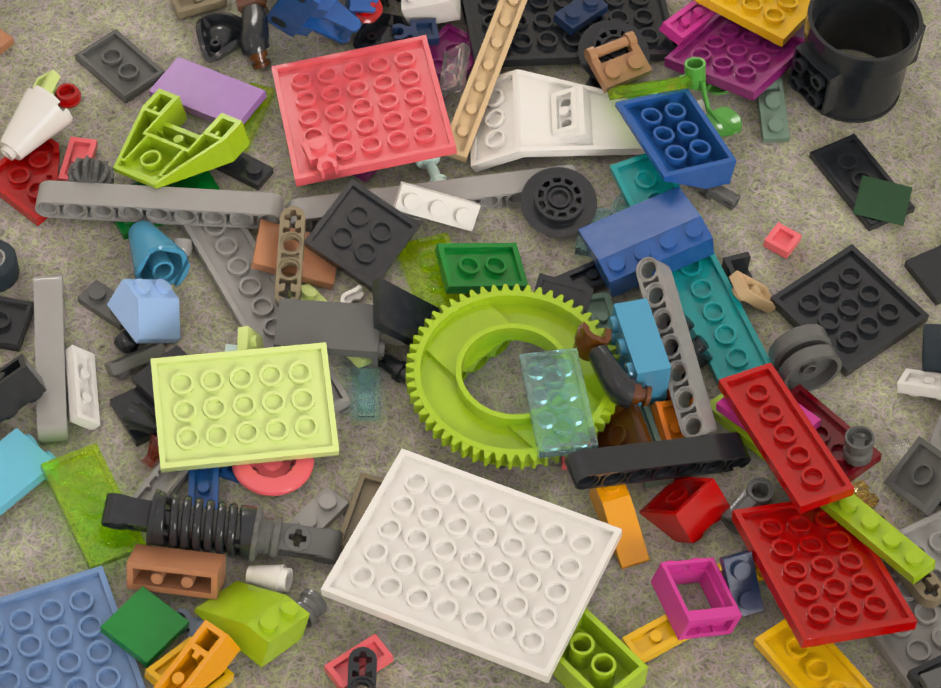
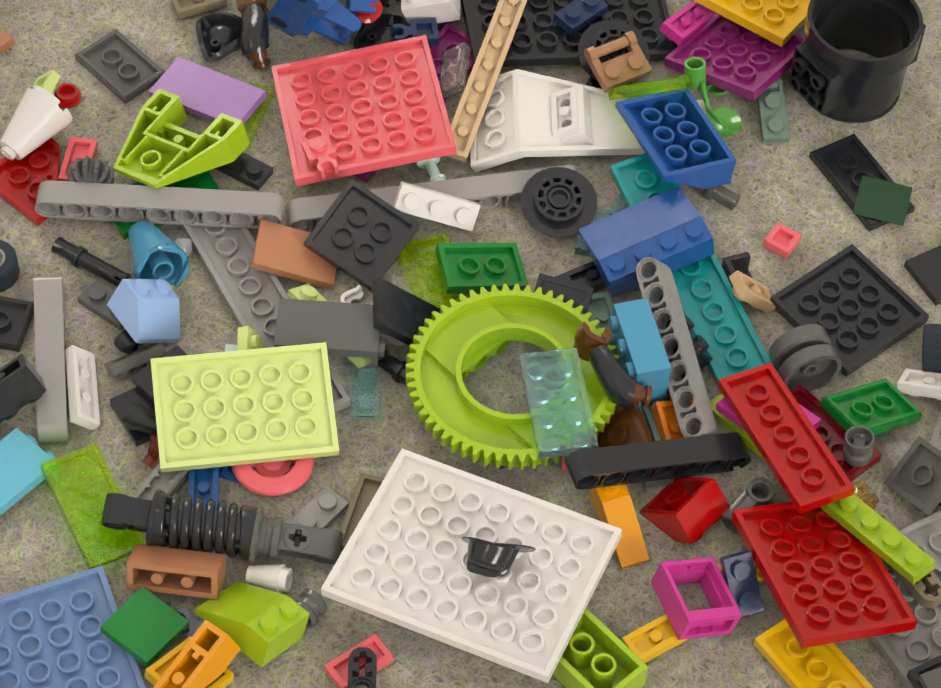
dark tan beam [274,206,306,307] -> none
none -> black pin [51,237,131,287]
none -> black piece [461,537,536,578]
none -> green tile [820,378,922,436]

